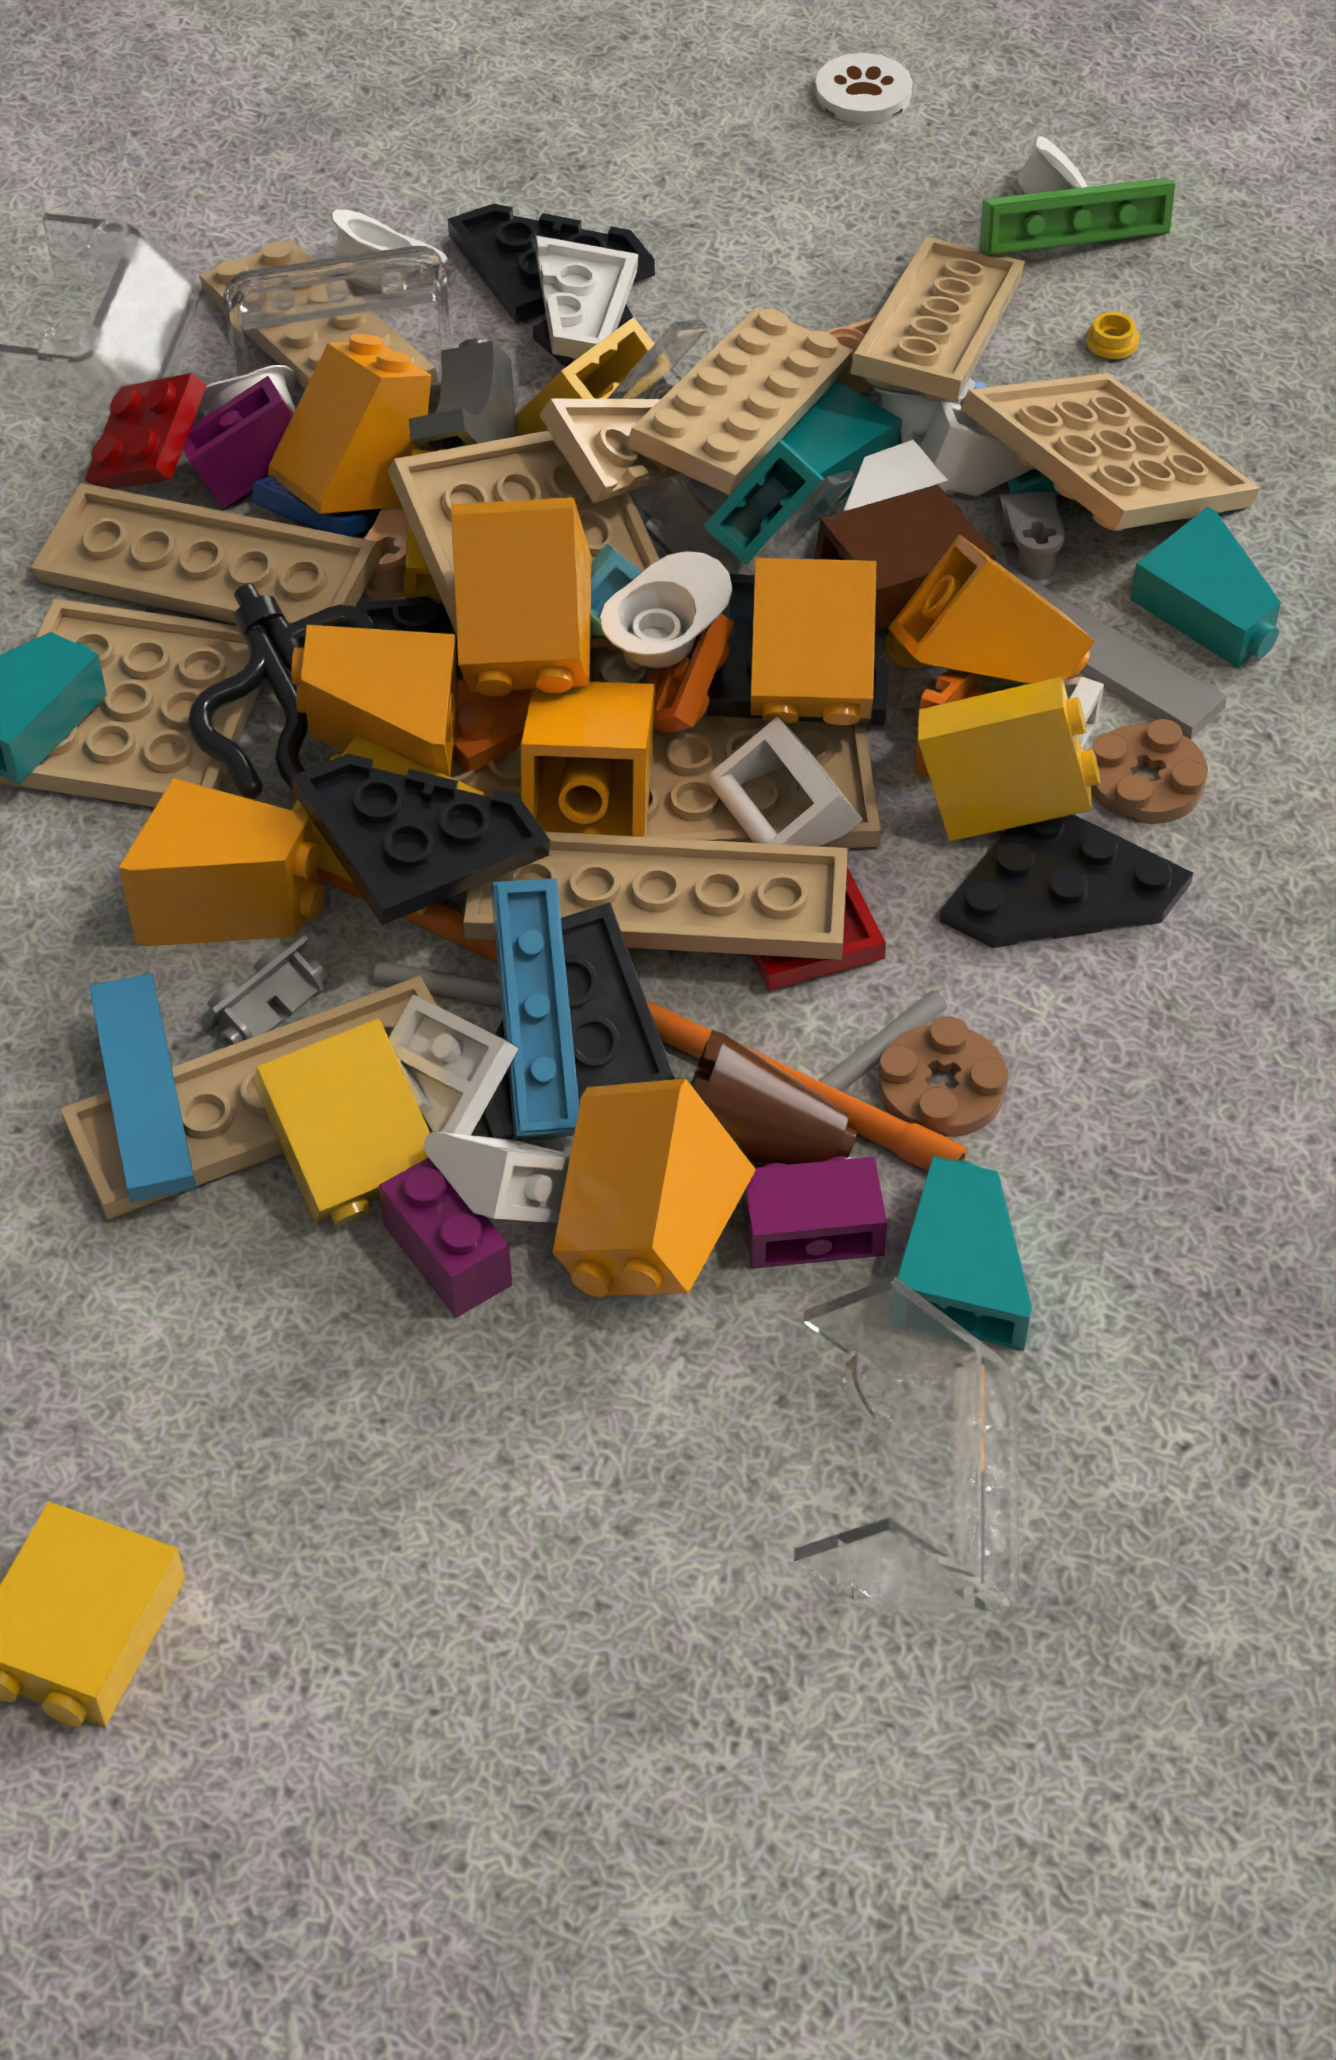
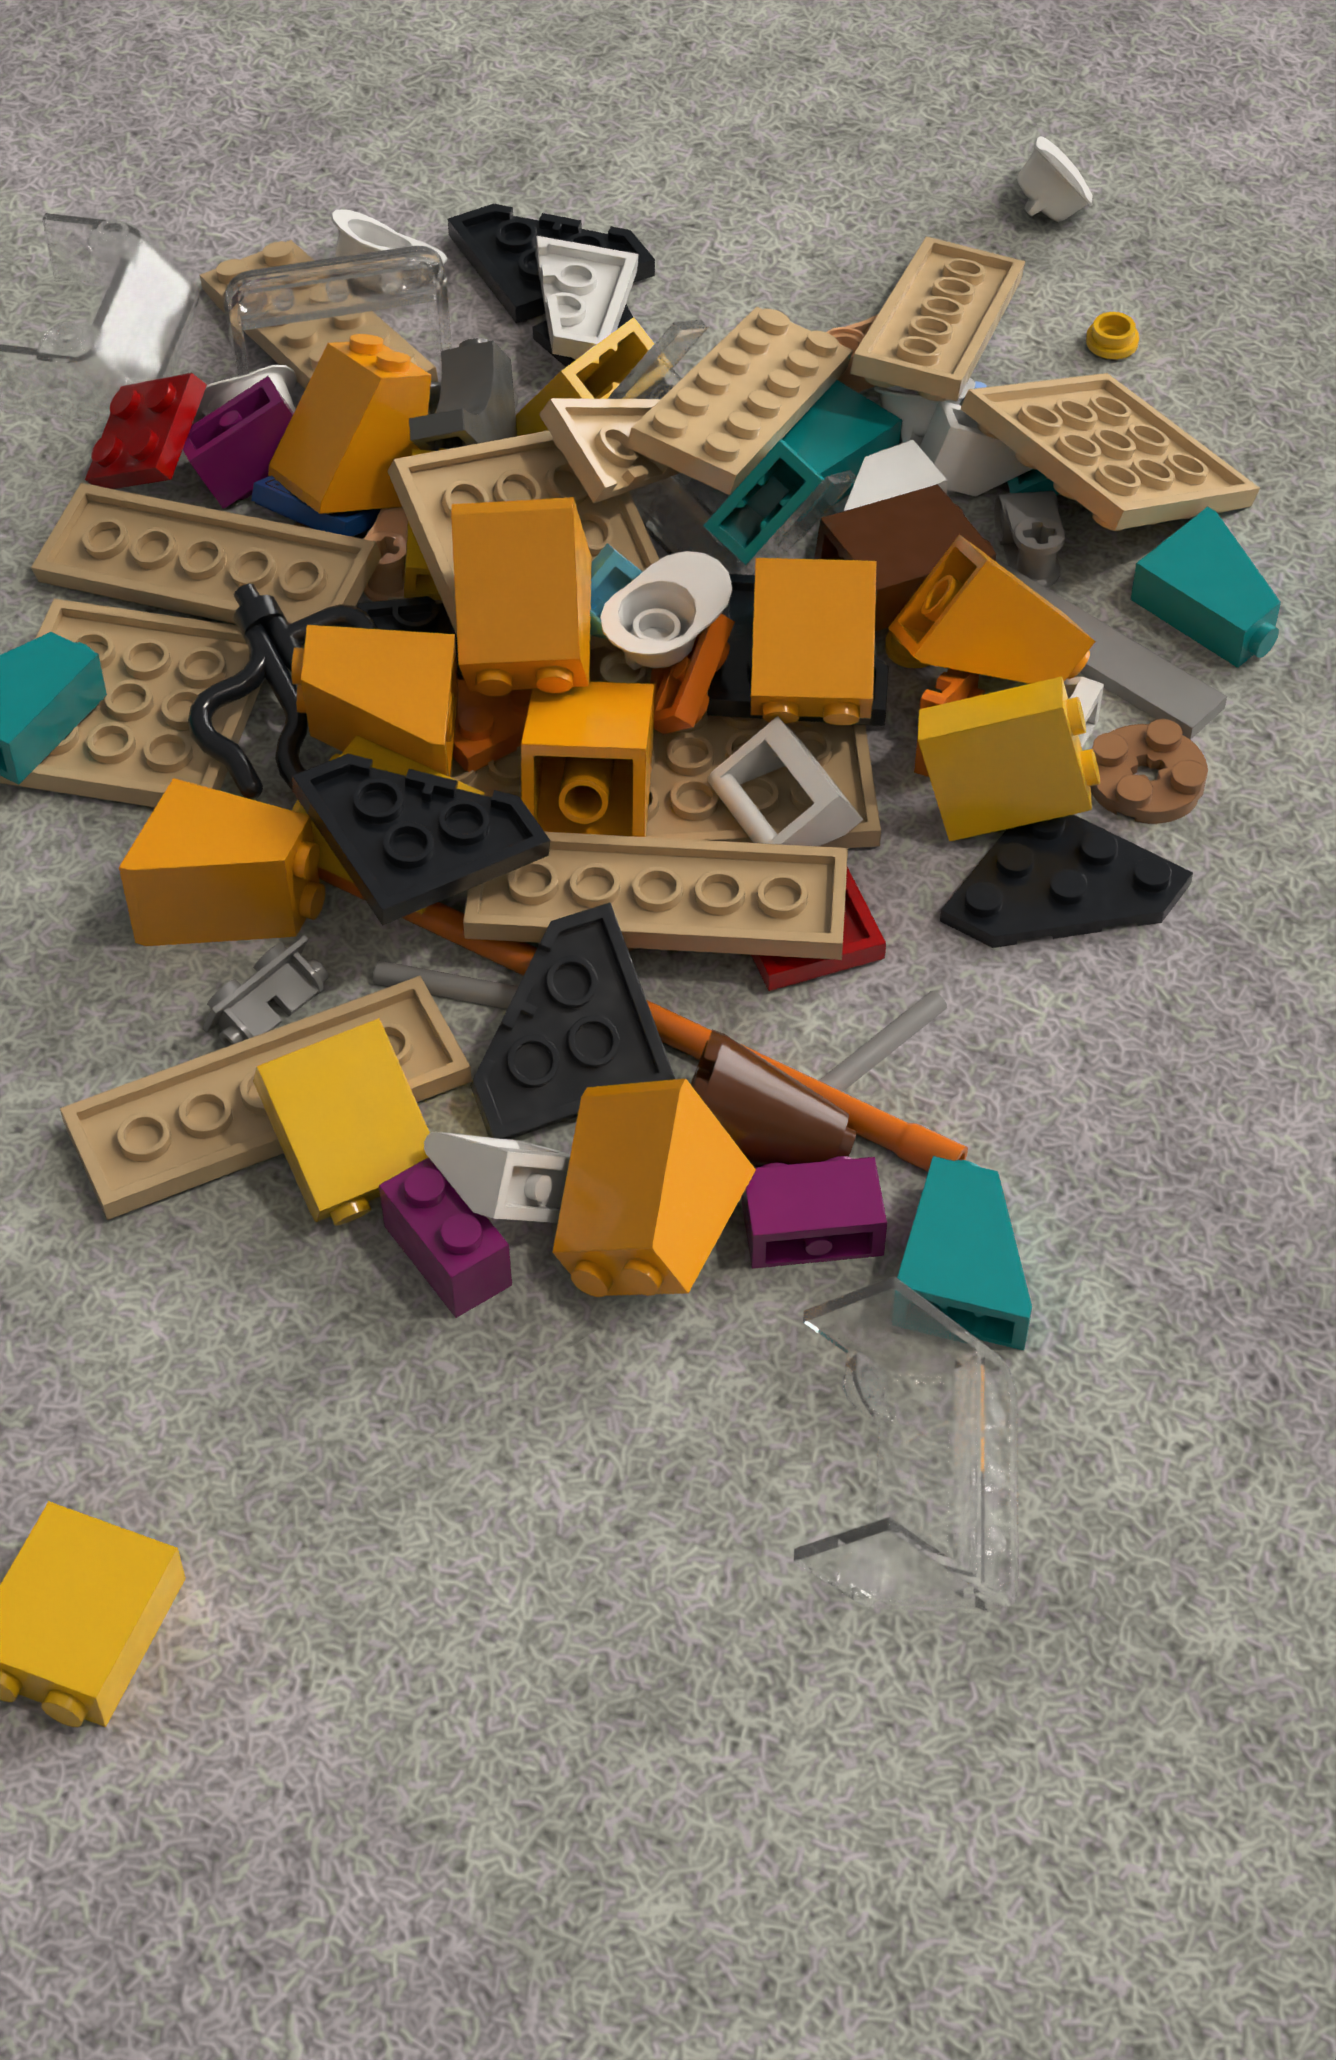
dark azure tile [89,973,196,1203] -> none
white wing [389,994,518,1135] -> none
dark azure tile [491,878,579,1140] -> none
white tile [815,53,913,124] -> none
medium nougat plate [879,1016,1009,1137] -> none
bright green tile [979,178,1175,256] -> none

